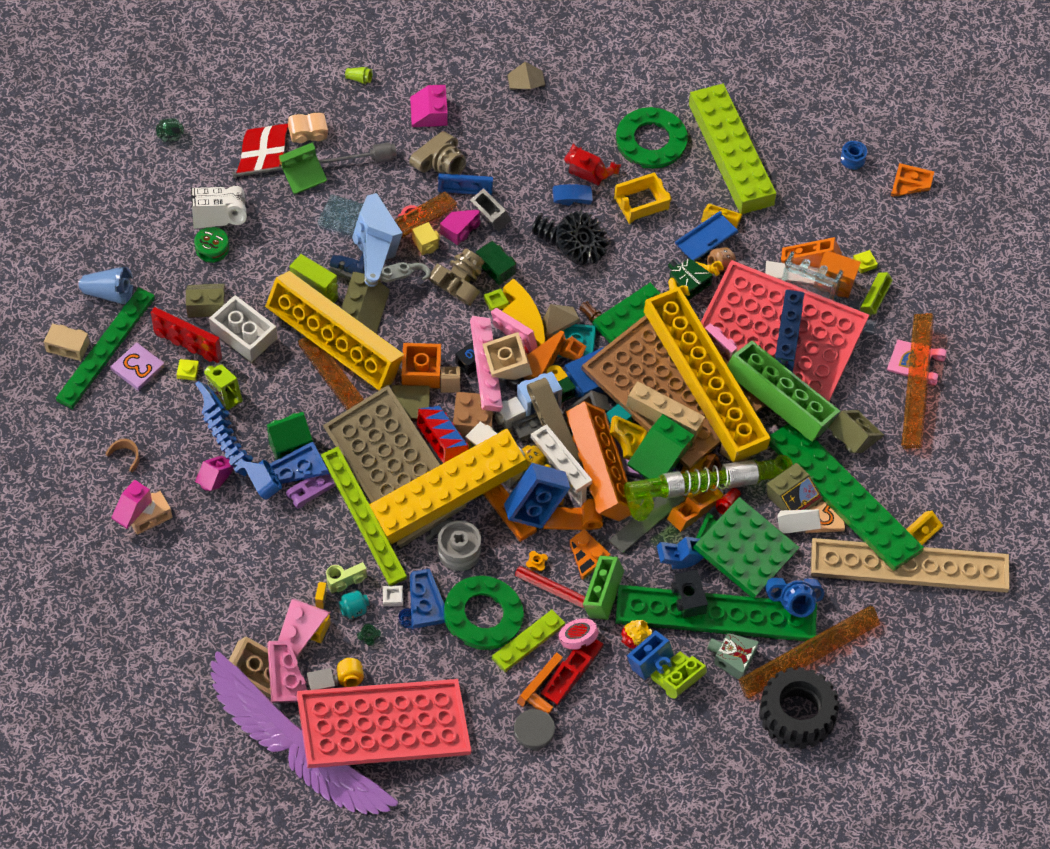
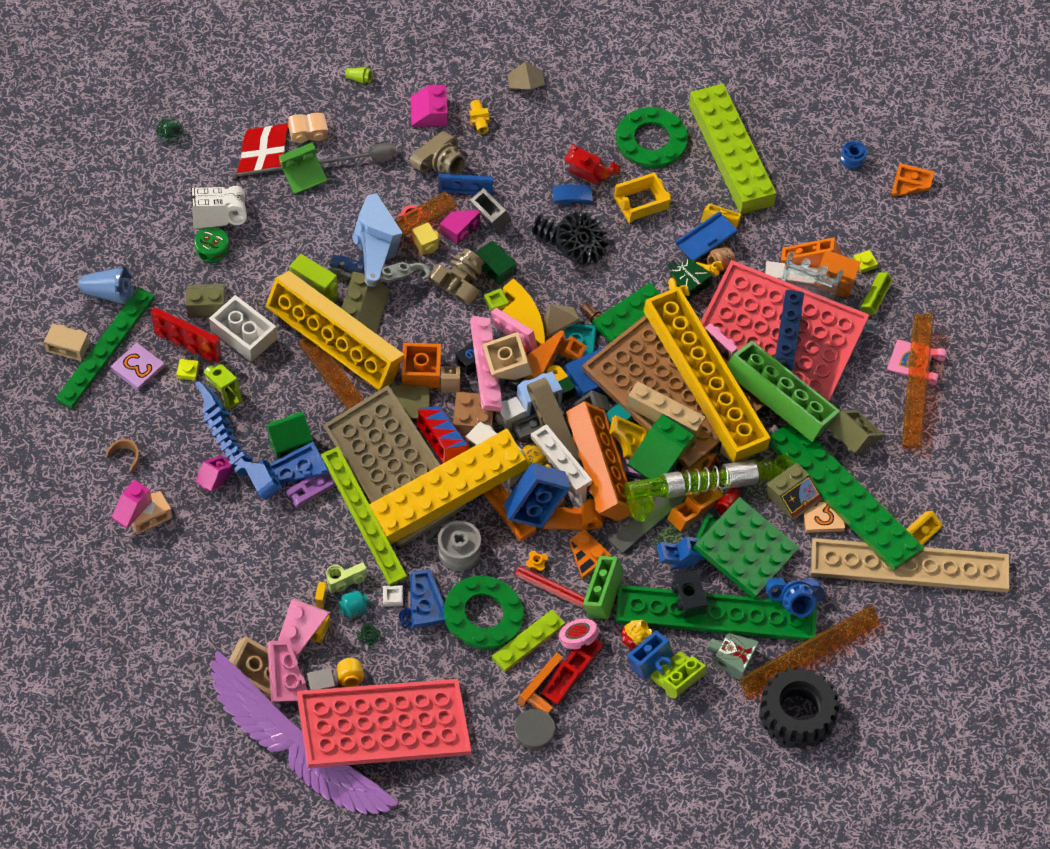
clear light blue tile [318,194,363,236] -> none
white slope [778,509,821,533] -> none
none -> yellow axle [469,100,490,134]

